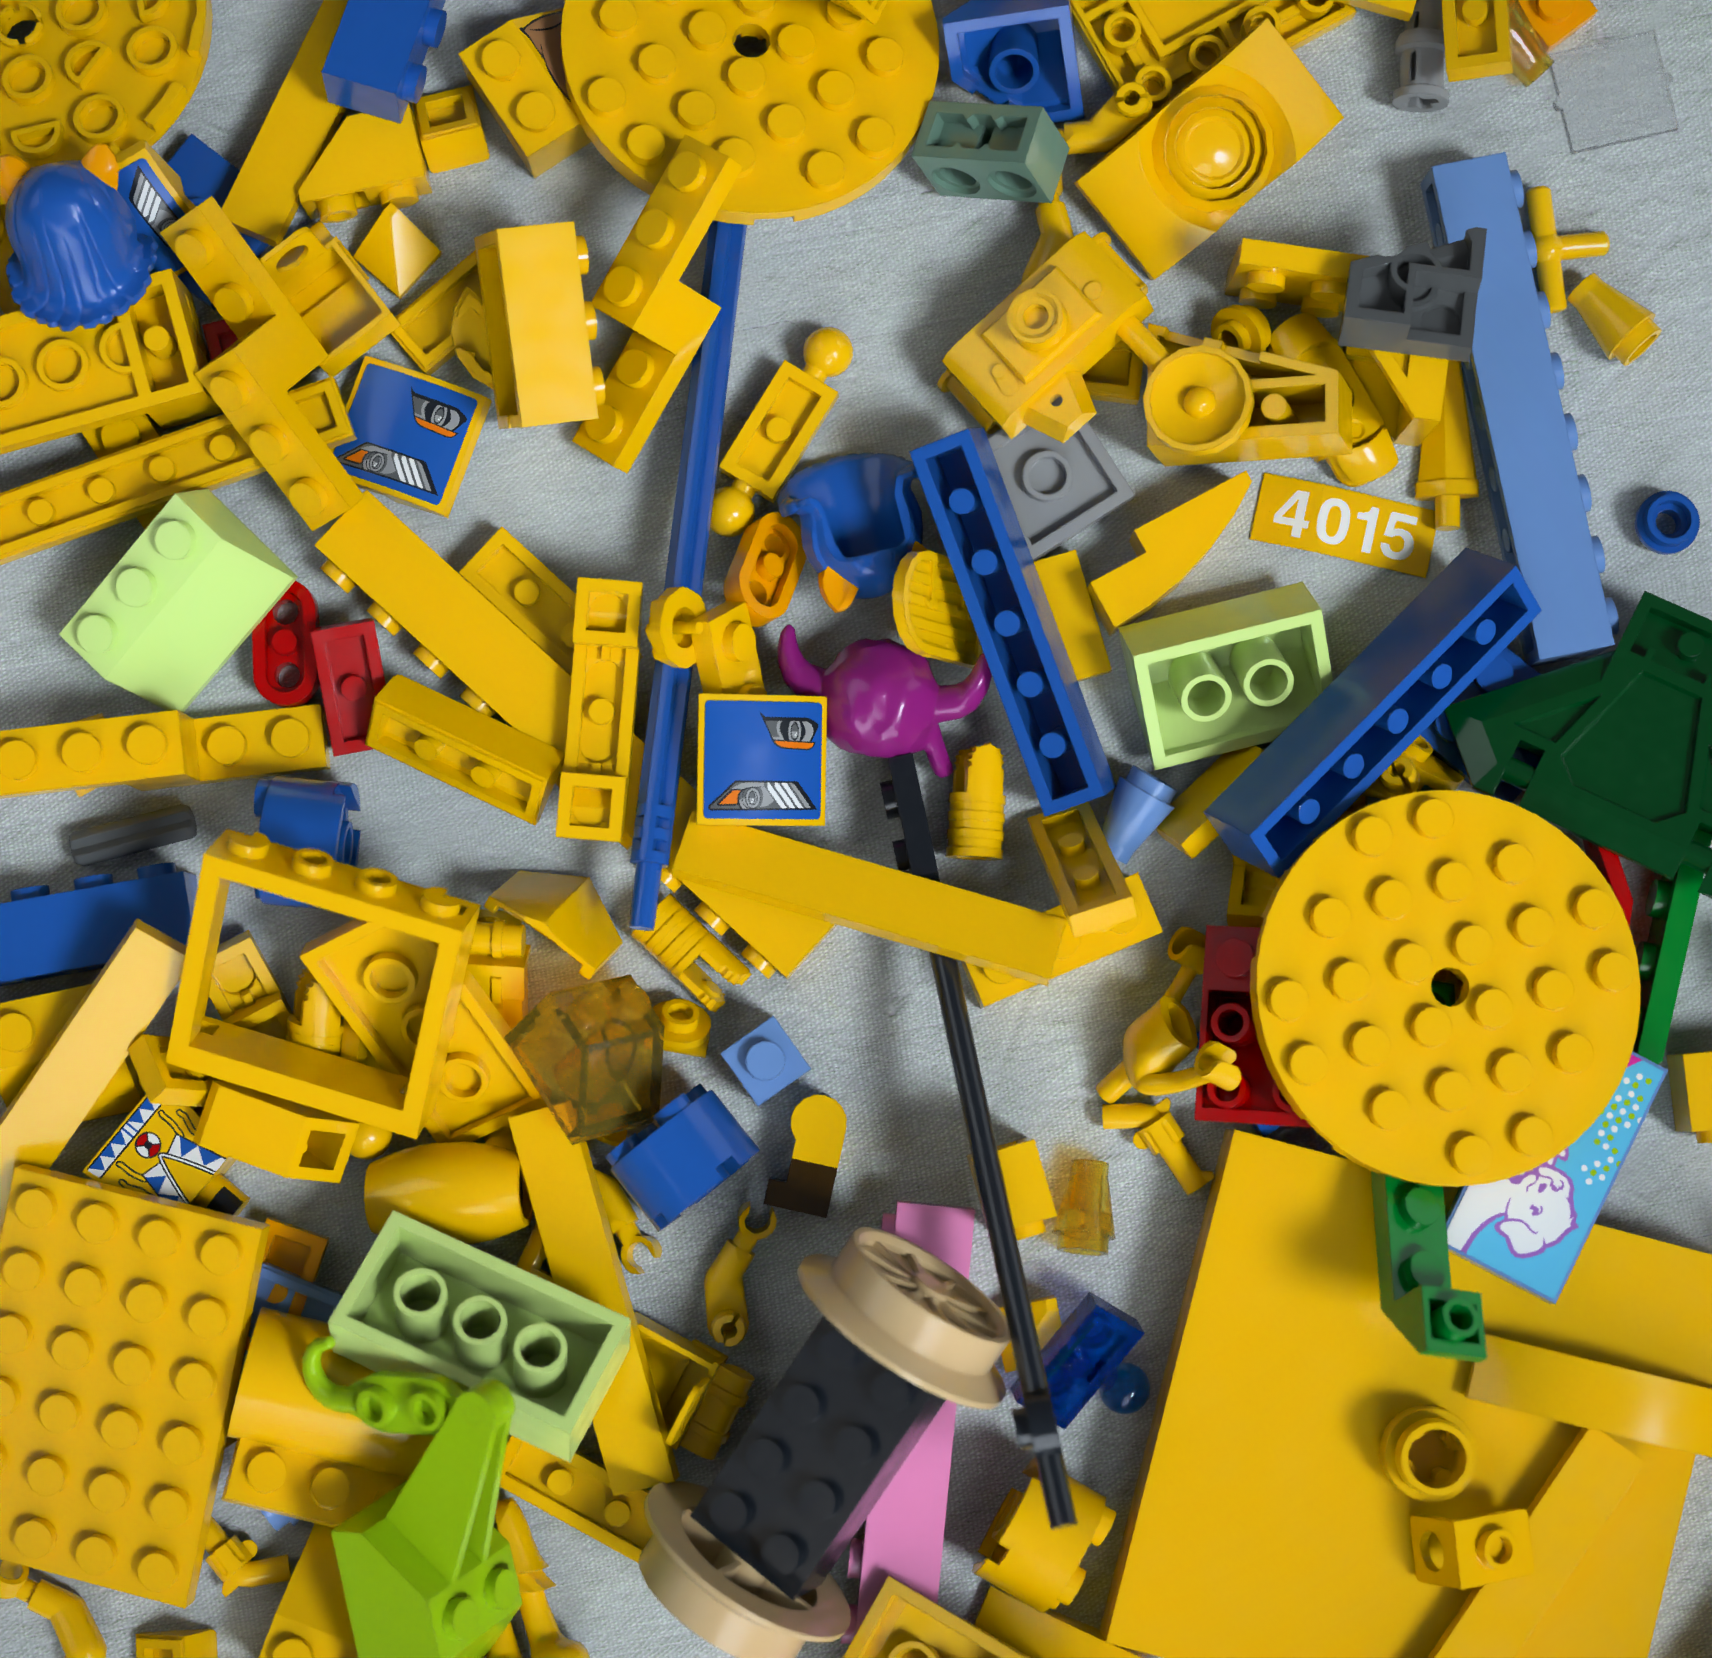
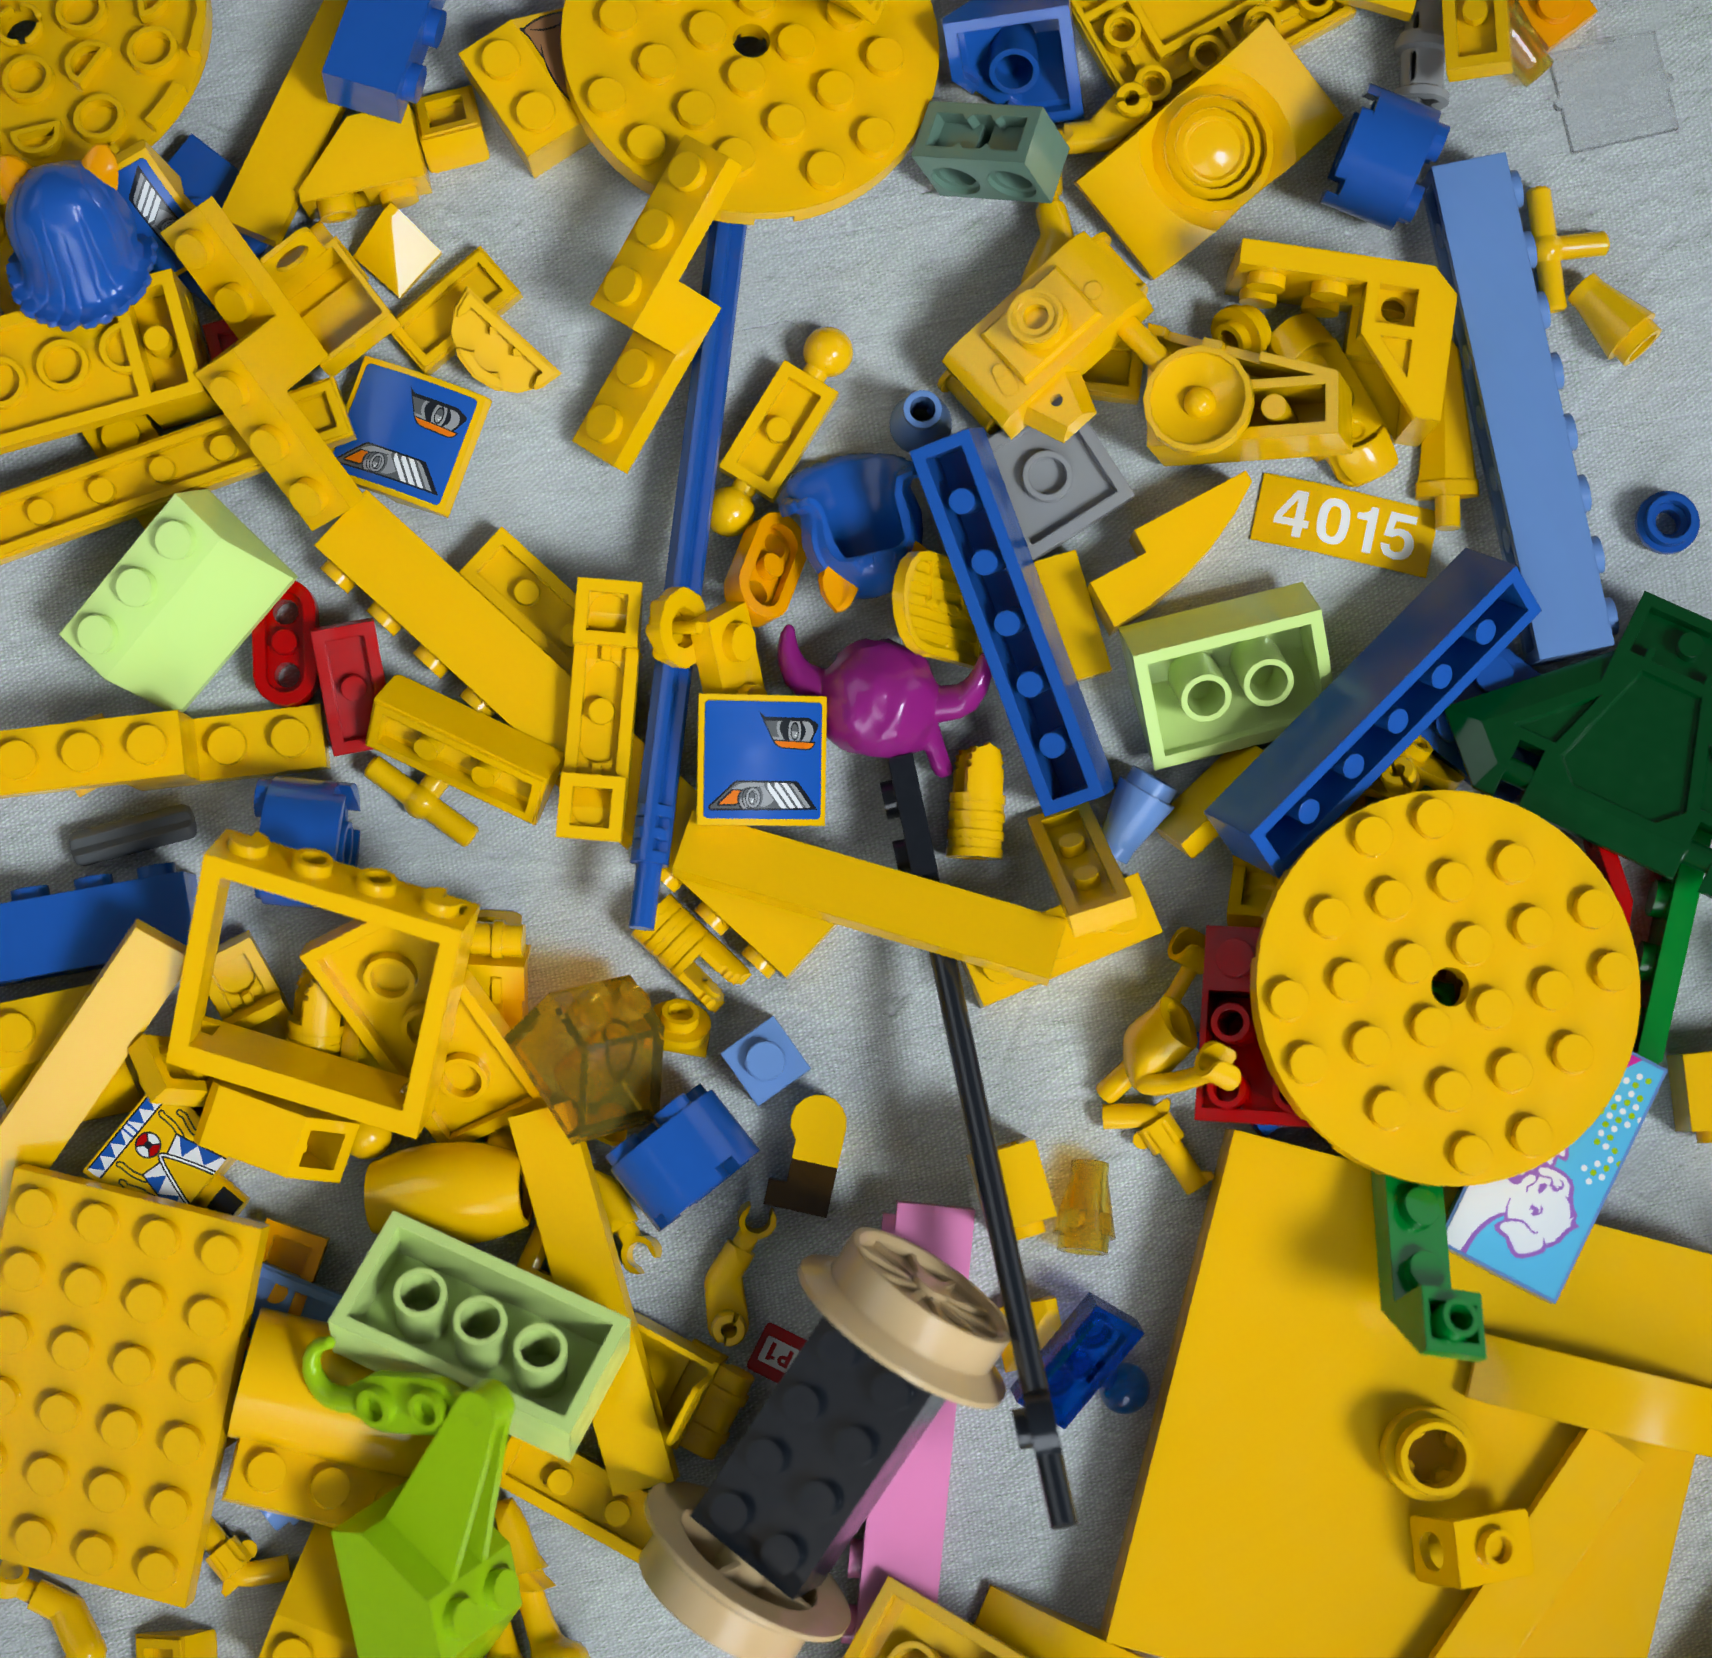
yellow piece [474,221,605,429] -> none
yellow slope [483,870,623,980] -> none
yellow brick [972,1458,1116,1613] -> none
dark grey slope [1338,227,1487,362] -> none
none -> yellow piece [364,756,479,847]
none -> red sticker [747,1322,807,1383]
none -> medium blue cone [890,390,952,453]
none -> blue brick [1319,83,1450,231]

